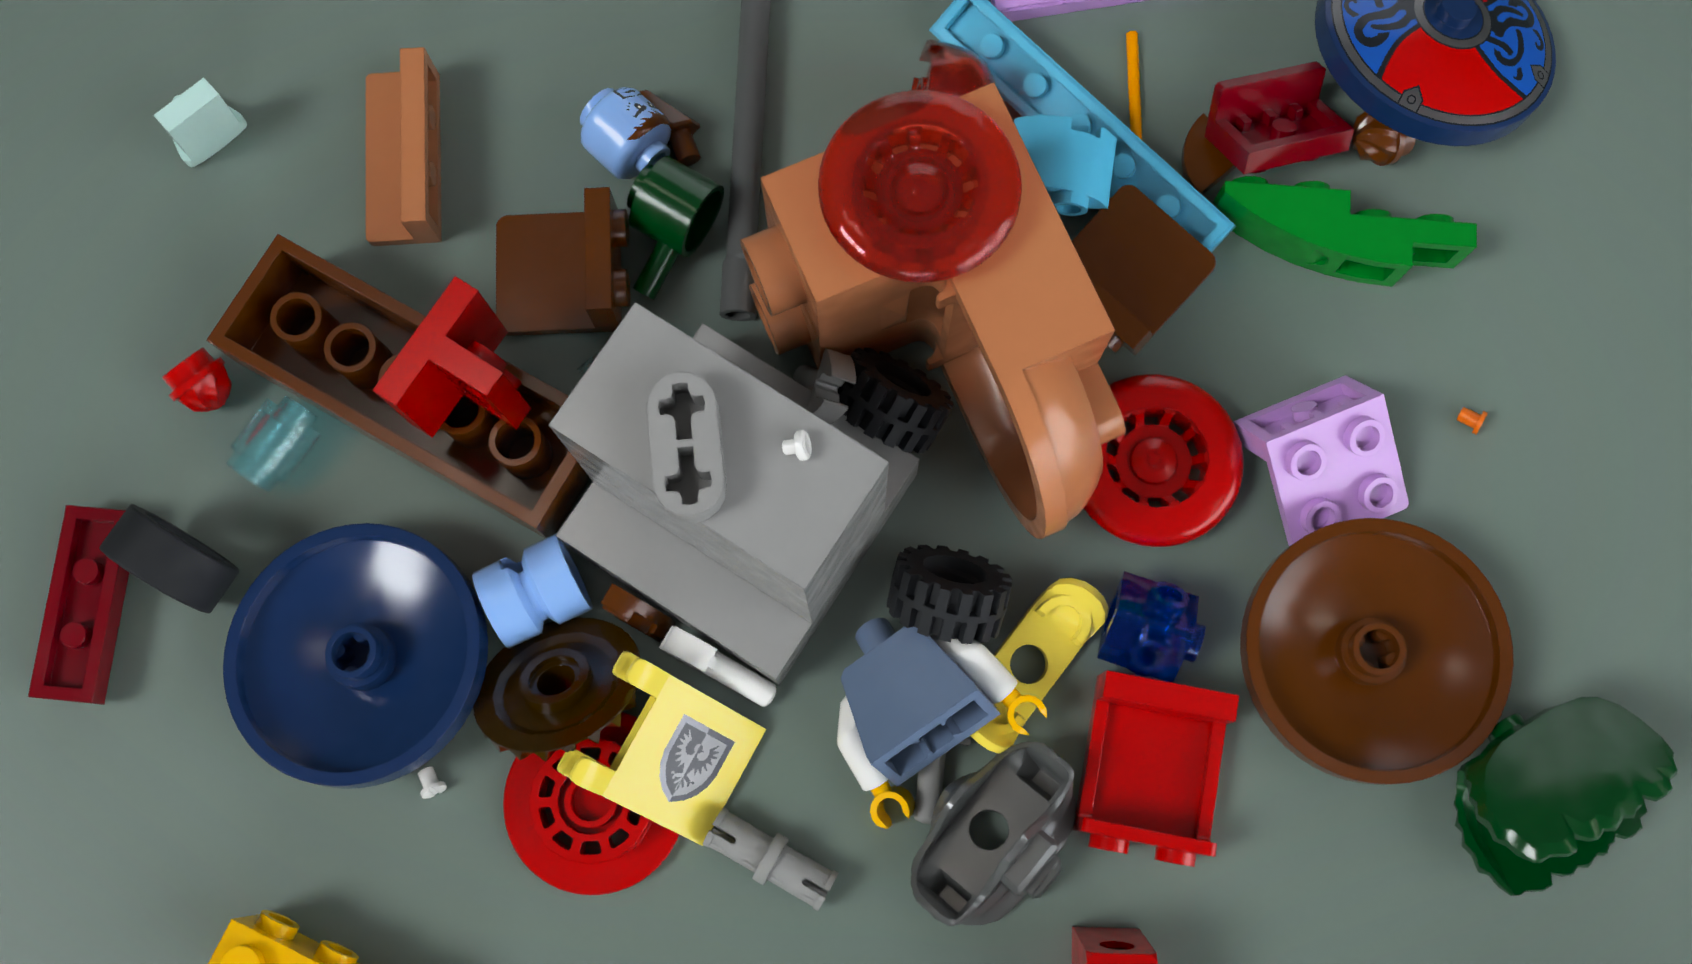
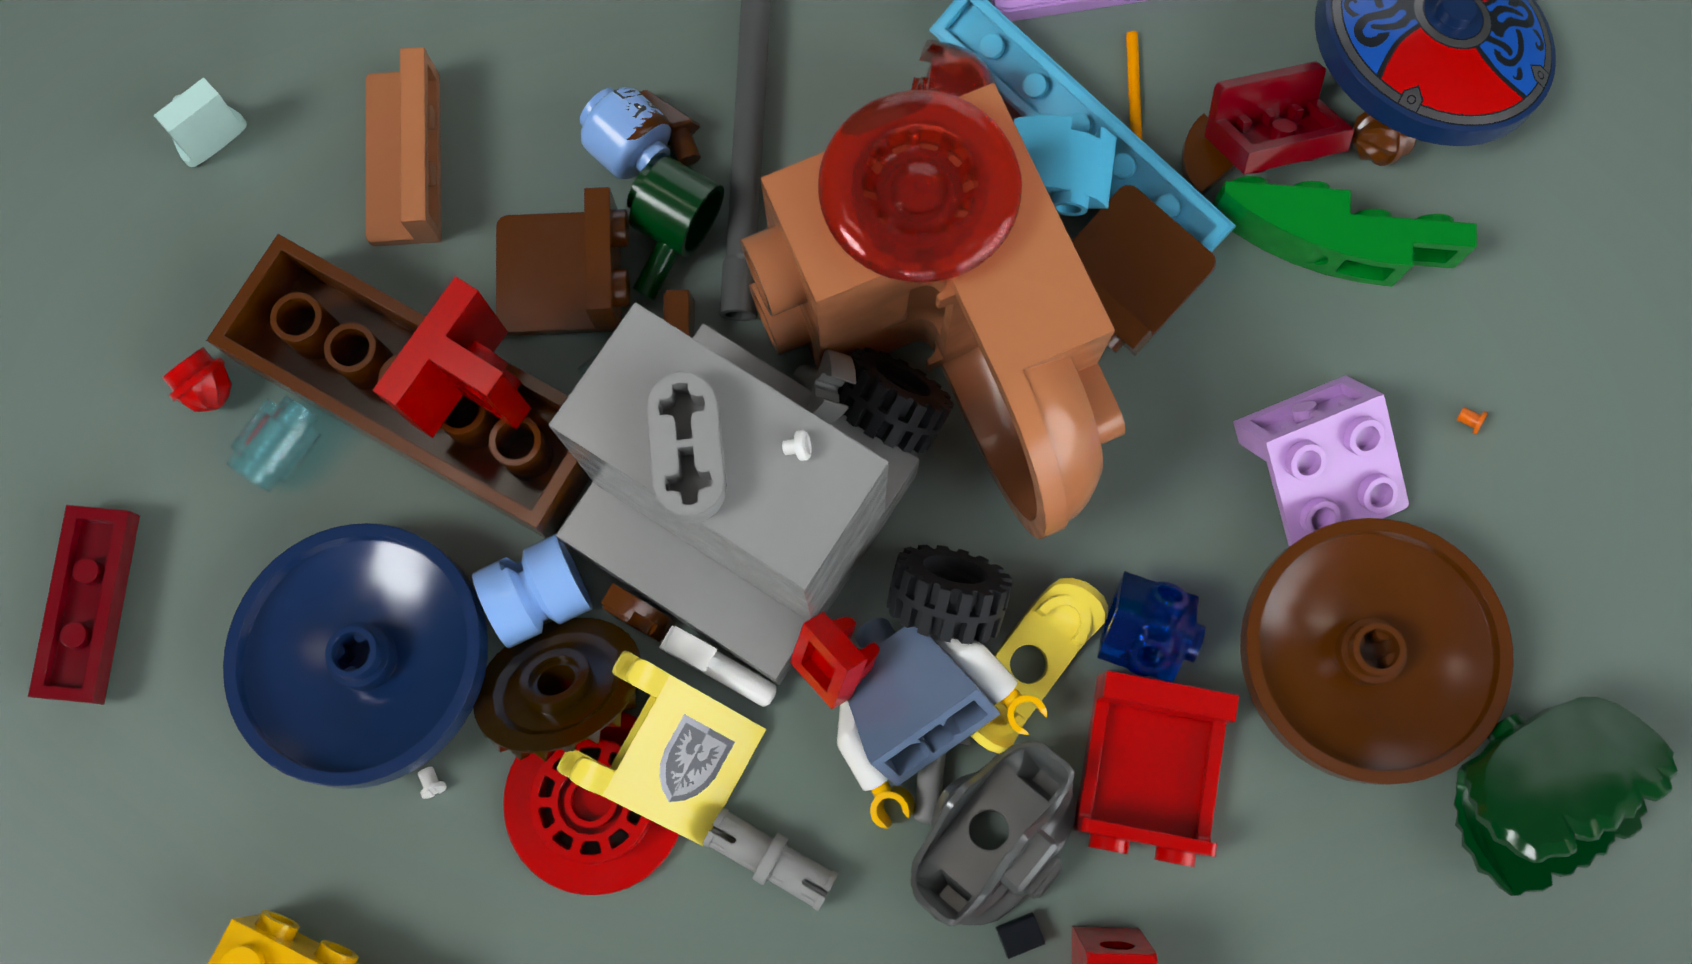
black tyre [99,504,239,613] -> none
red wheel [1083,374,1244,547] -> none
none -> reddish brown tile [664,290,695,338]
none -> red tile [790,612,880,710]
none -> black piece [995,912,1046,959]

